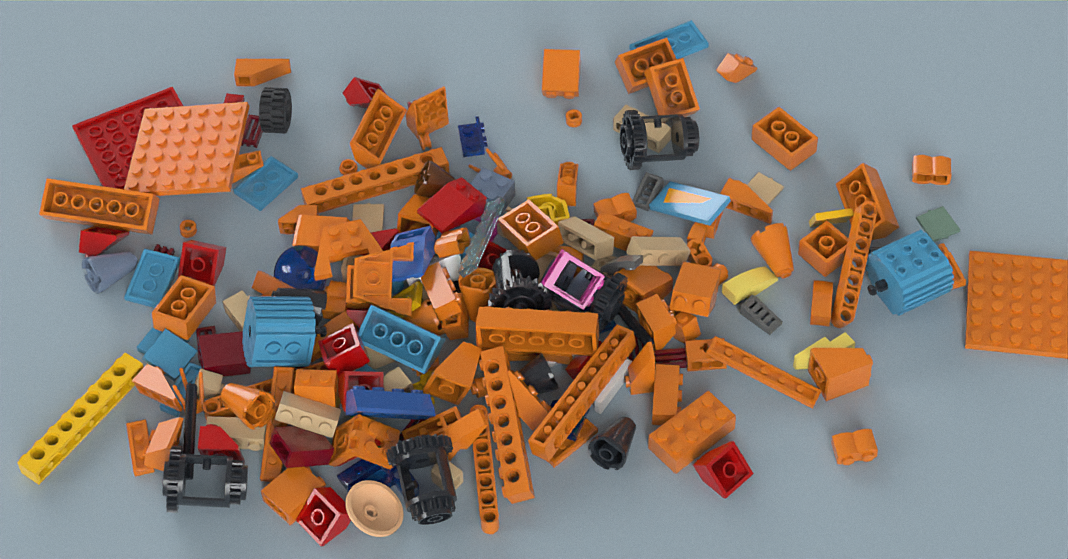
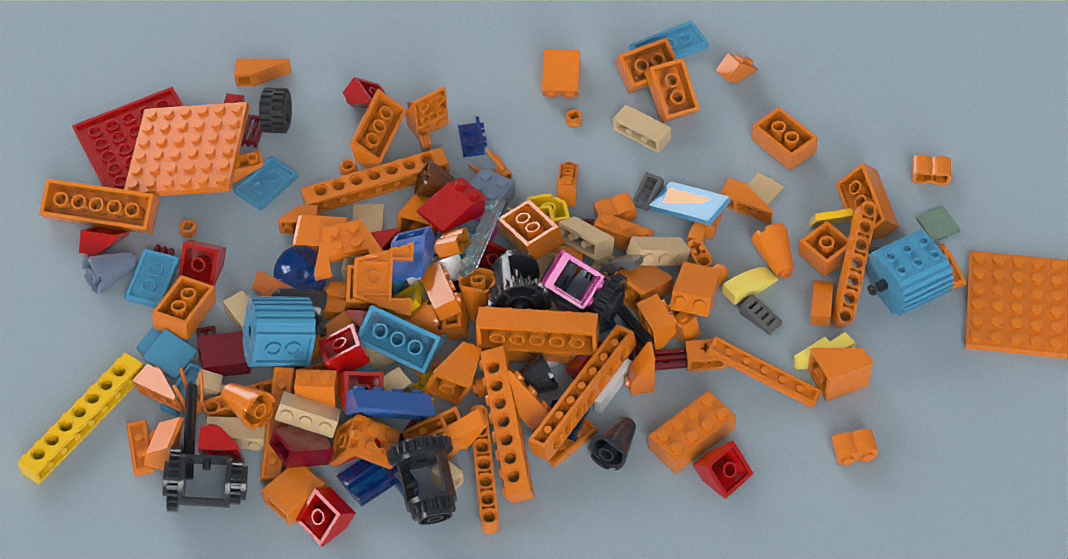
light nougat dish [346,480,404,537] -> none
black piece [620,110,700,170] -> none
orange brick [652,364,683,426] -> none

